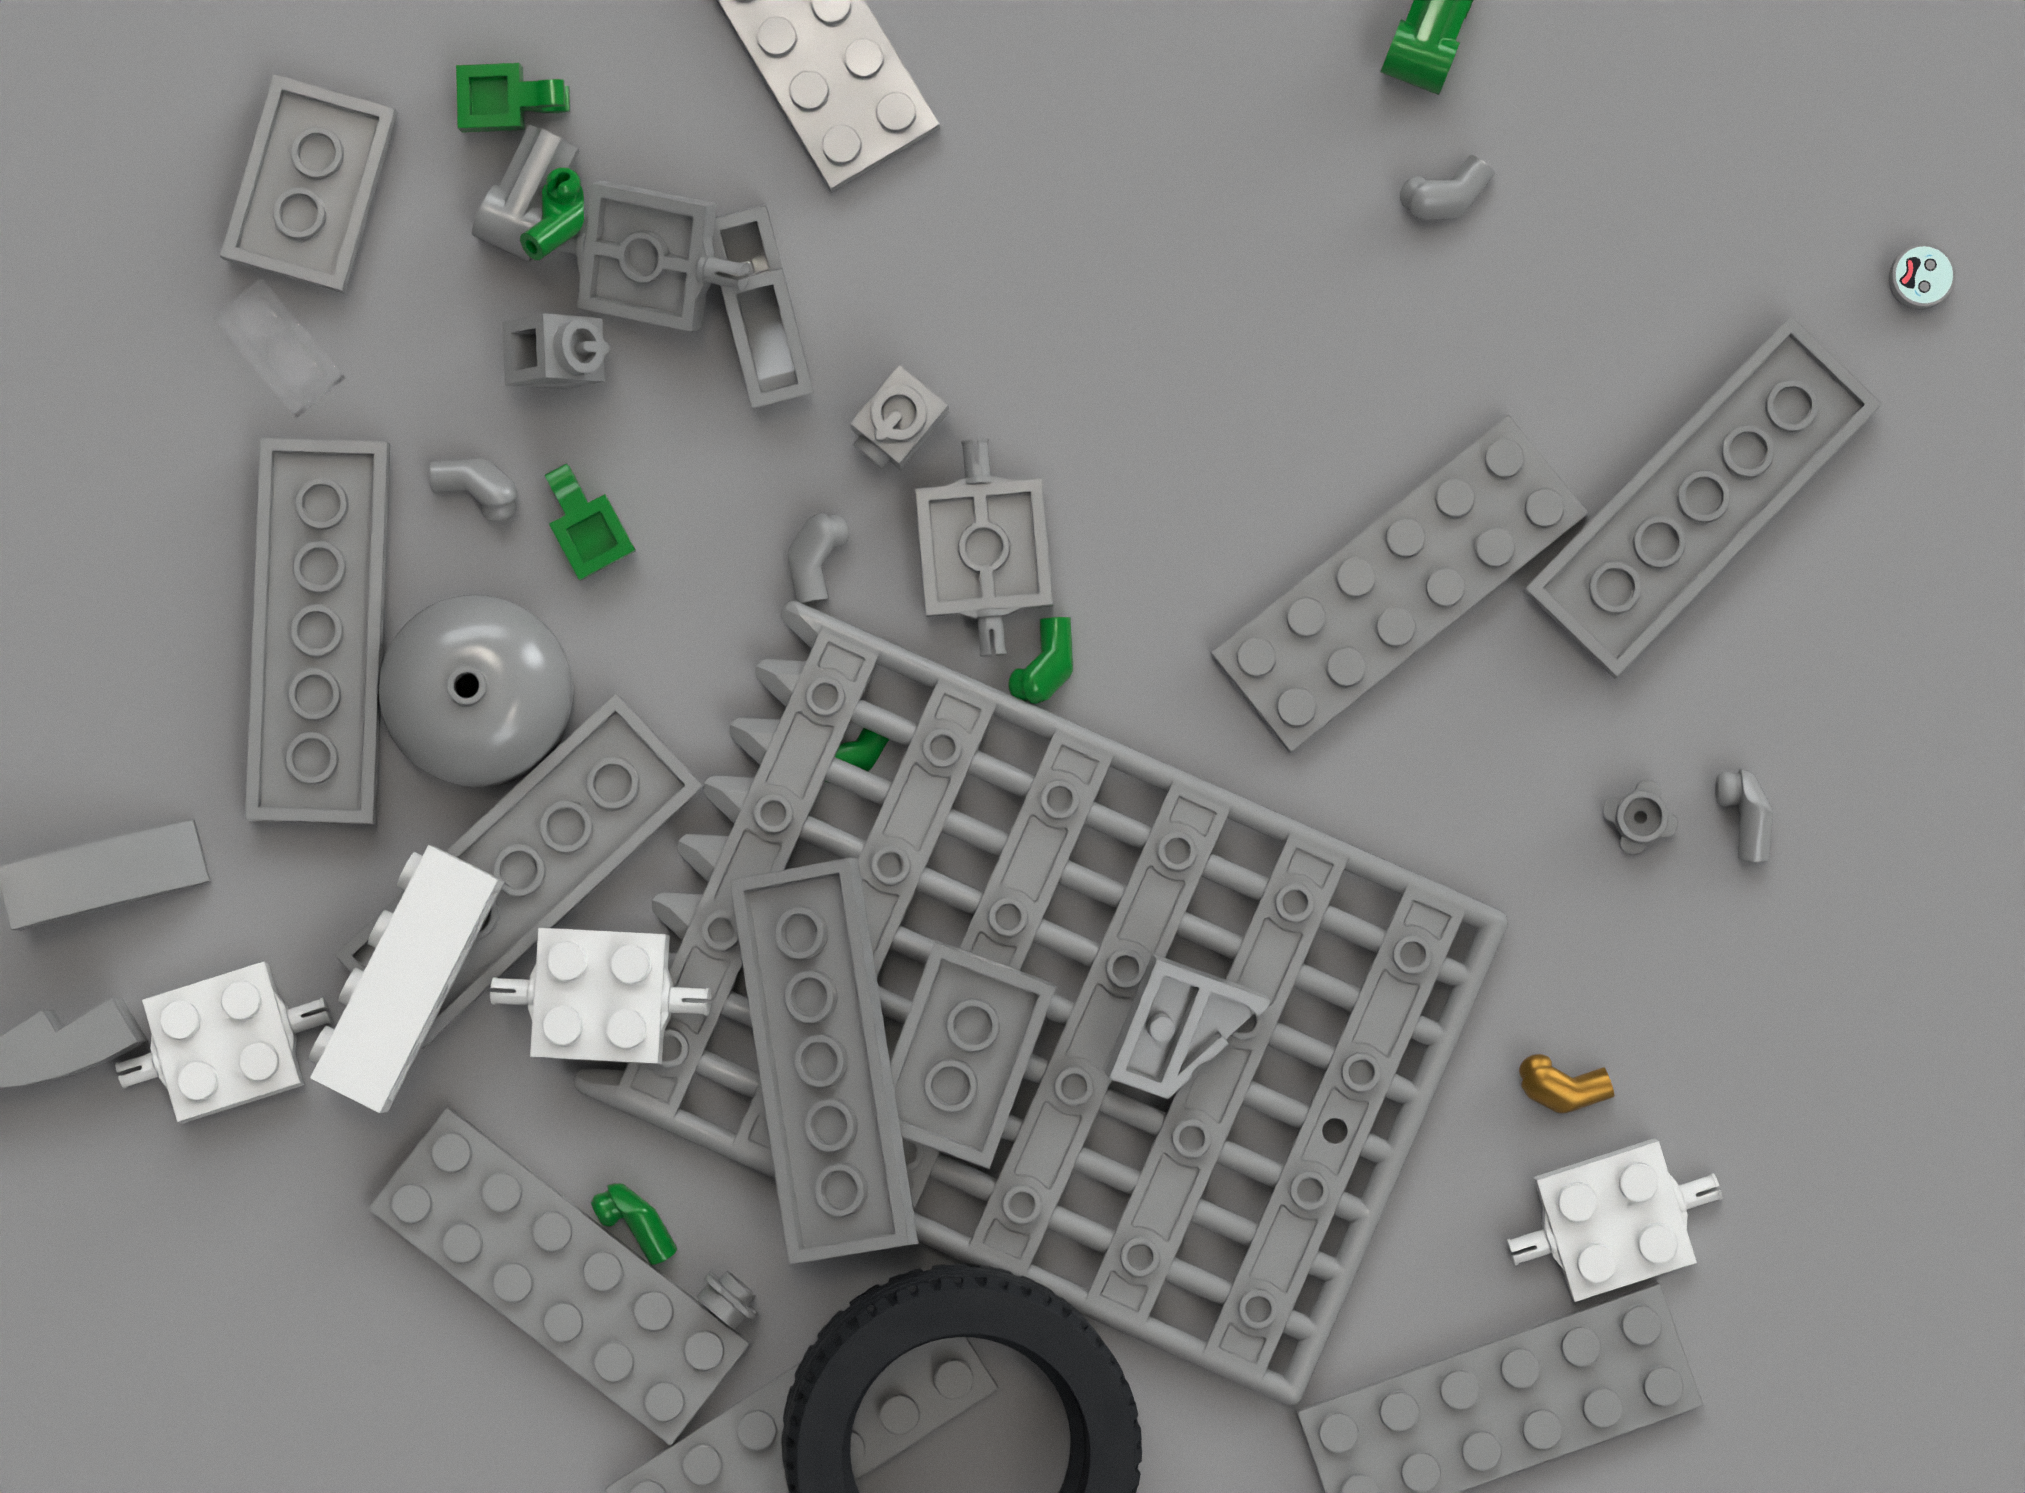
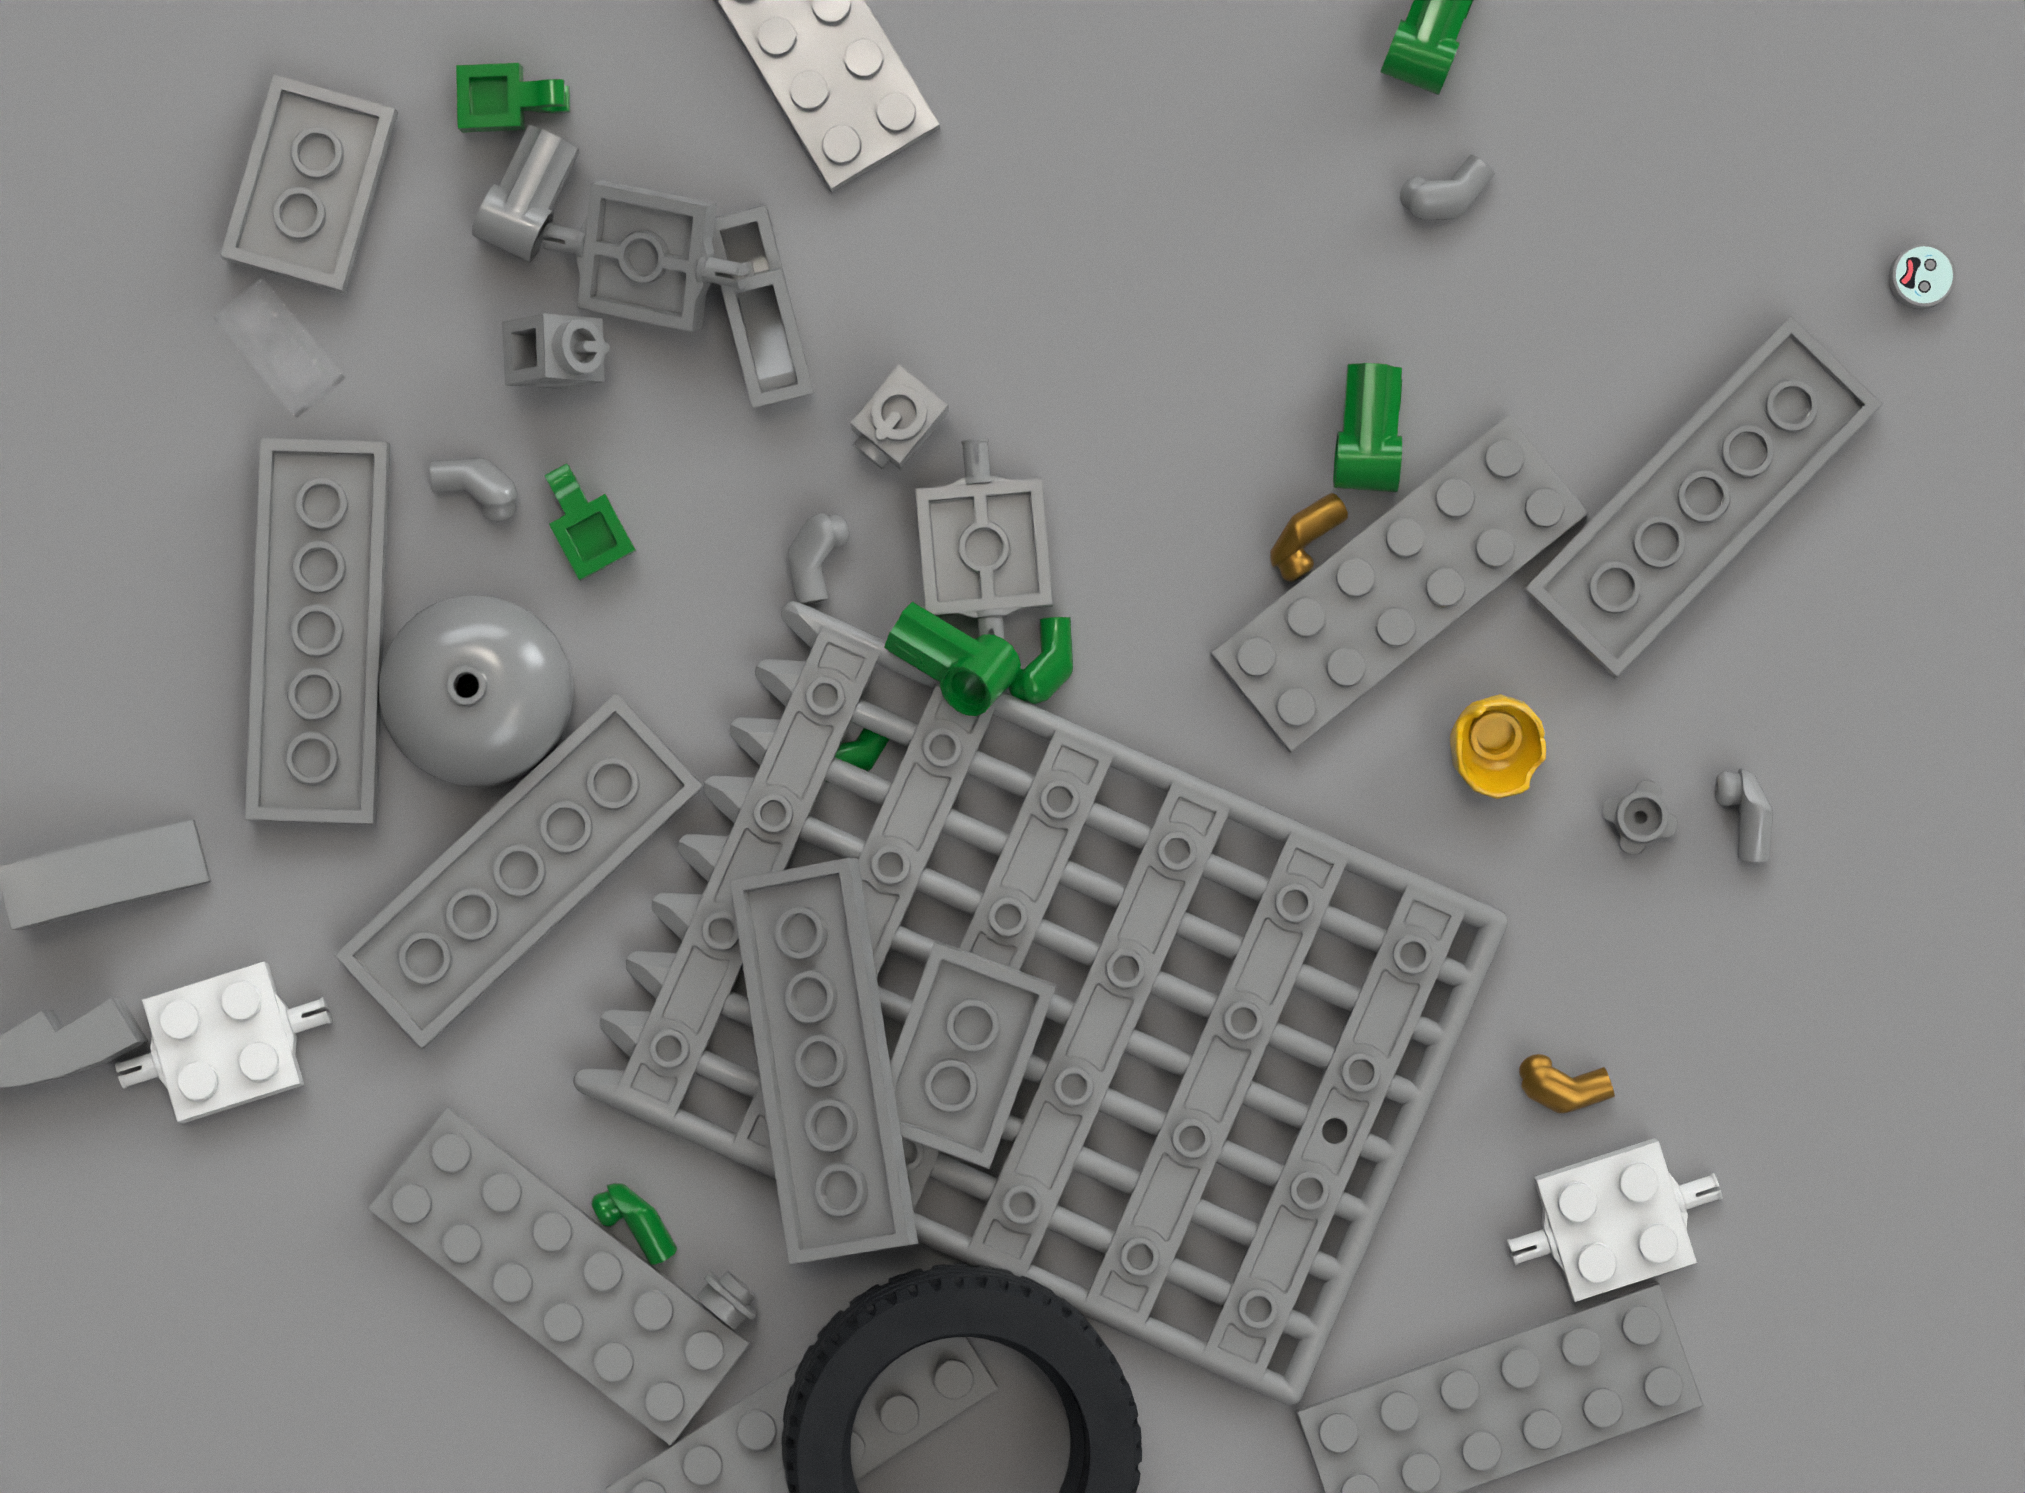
white brick [308,845,505,1113] -> none
white plate [490,928,711,1064] -> none
green arm [520,167,584,261] -> none
light grey wing [1105,954,1270,1099] -> none
none -> green piece [884,602,1021,716]
none -> pearl gold arm [1270,493,1348,582]
none -> green piece [1333,363,1402,492]
none -> yellow hair [1449,694,1546,799]

